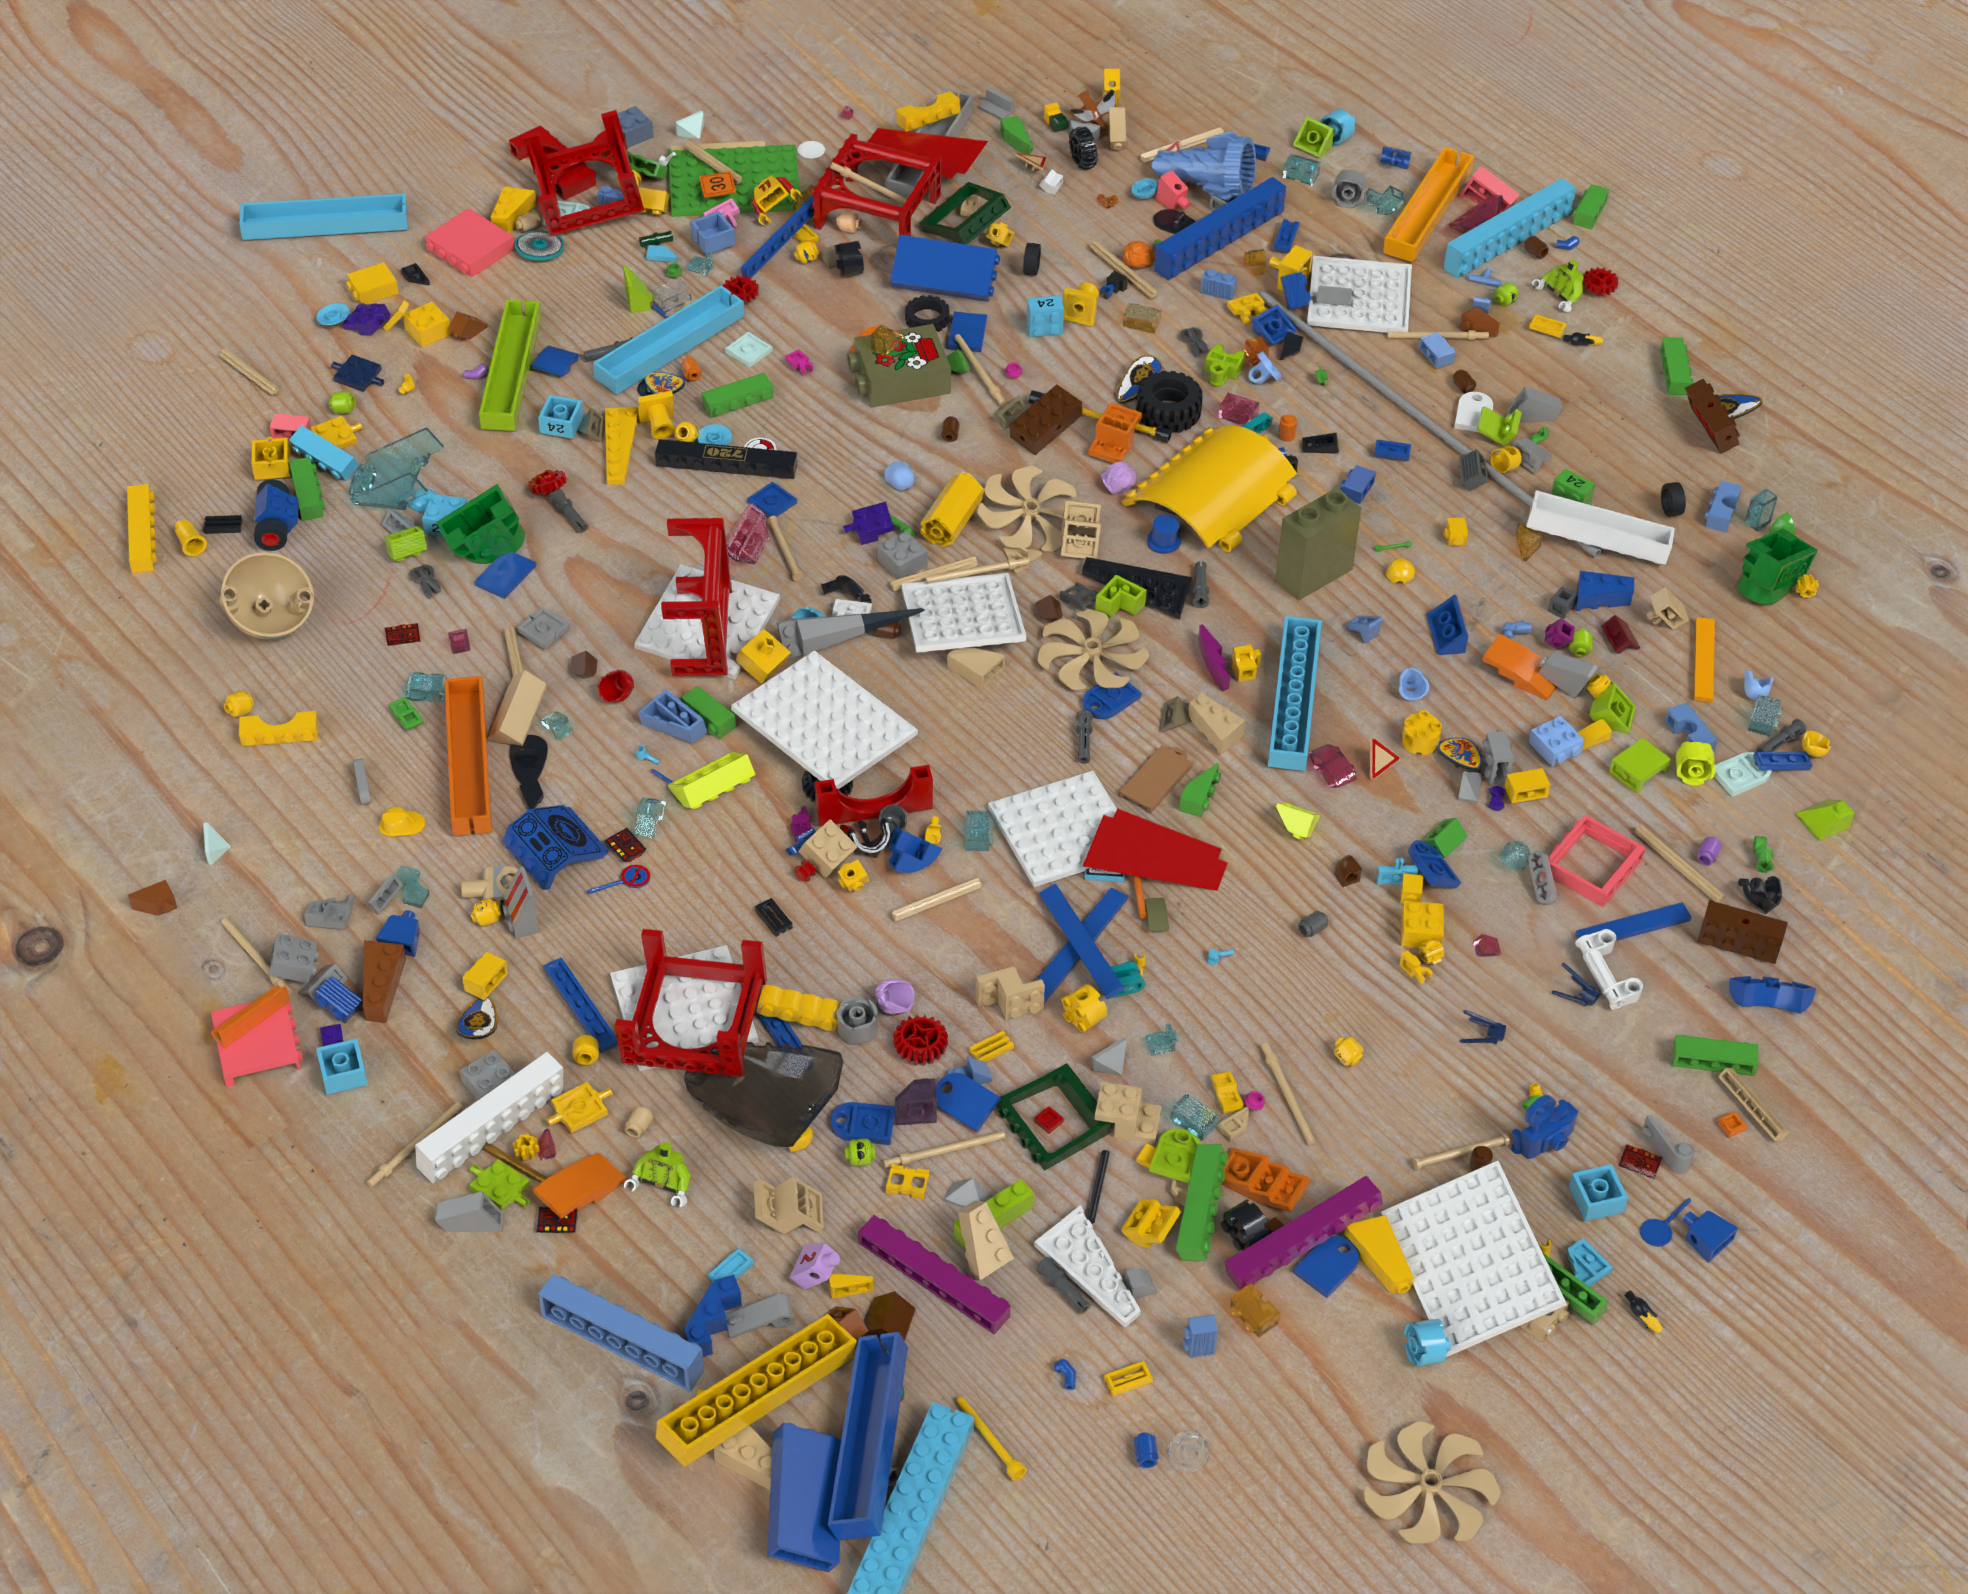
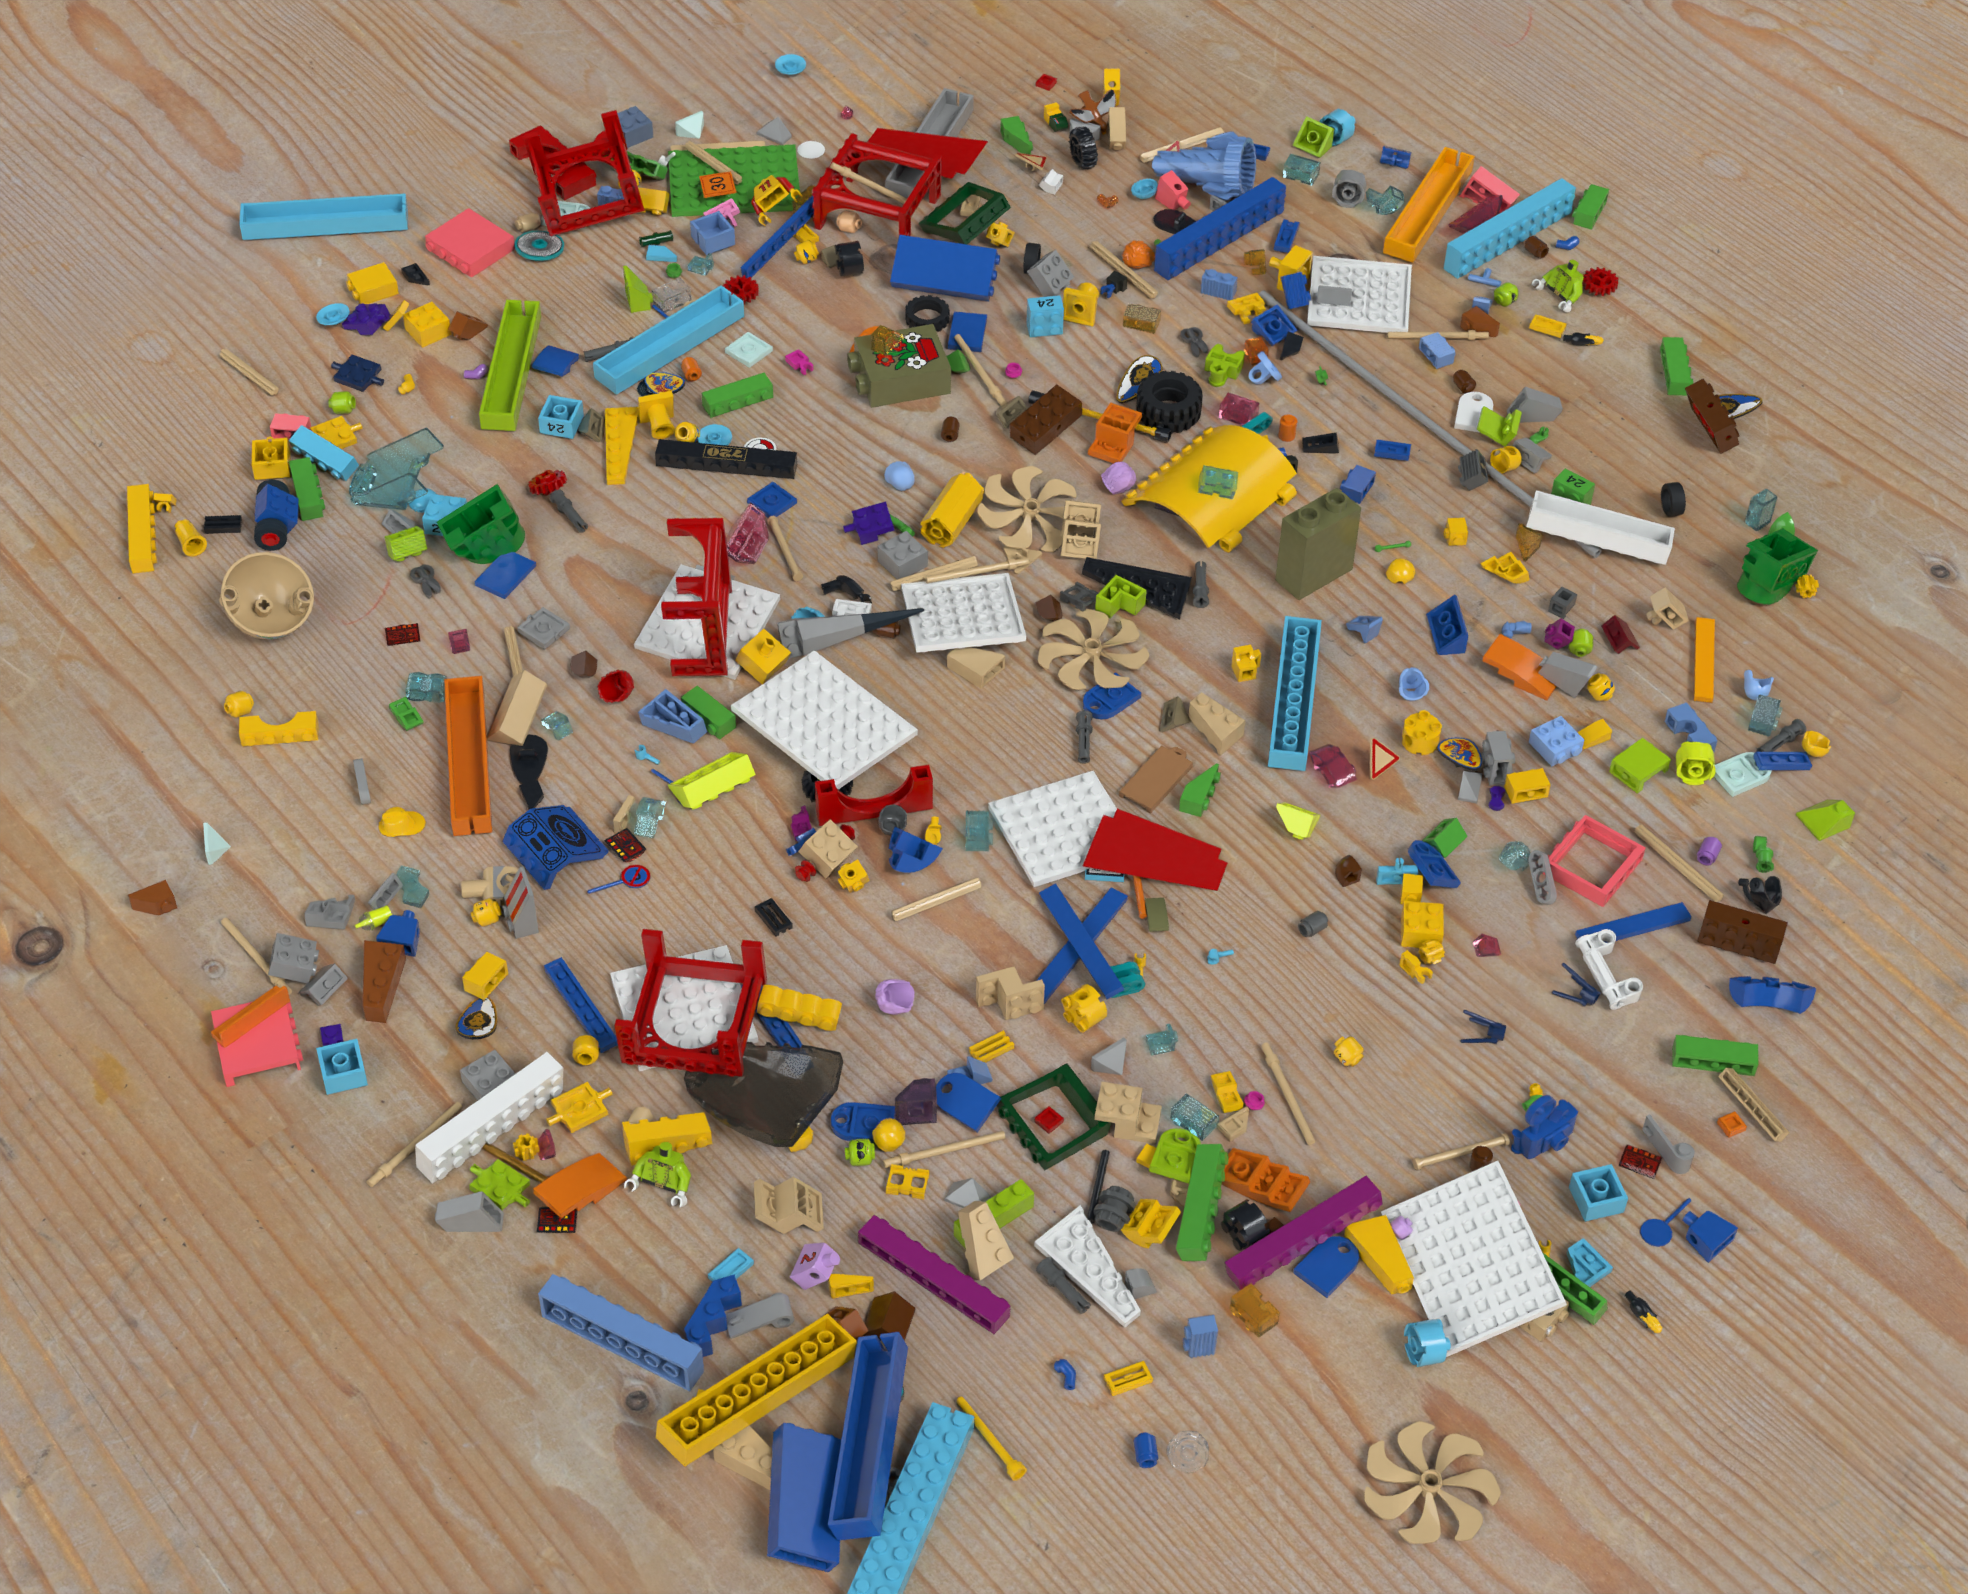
blue brick [314,975,363,1023] -> none
yellow wedge [491,187,537,233] -> none
light grey brick [837,996,878,1045] -> none
black helmet [848,817,890,858] -> none
red gear [893,1014,948,1066] -> none
yellow arch [896,91,960,132] -> none
light grey panel [979,87,1015,119] -> none
blue piece [1147,515,1181,554] -> none
magenta slope [1198,624,1230,691] -> none
blue wedge [1575,571,1635,611] -> none
lime slope [1589,682,1636,734] -> none
medium blue arch [1704,480,1742,533] -> none
none -> yellow tile [153,493,177,513]
none -> neon yellow piece [355,905,392,931]
none -> tan tile [613,795,635,835]
none -> yellow wedge [622,1112,712,1166]
none -> light grey slope [757,117,792,145]
none -> medium azure dish [775,54,806,75]
none -> yellow hair [872,1118,905,1152]
none -> light grey brick [1027,250,1074,297]
none -> red tile [1036,74,1057,91]
none -> dark grey piece [1093,1186,1136,1232]
none -> clear light blue brick [1198,465,1238,499]
none -> lavender piece [1390,1216,1413,1240]
none -> yellow slope [1480,552,1530,584]

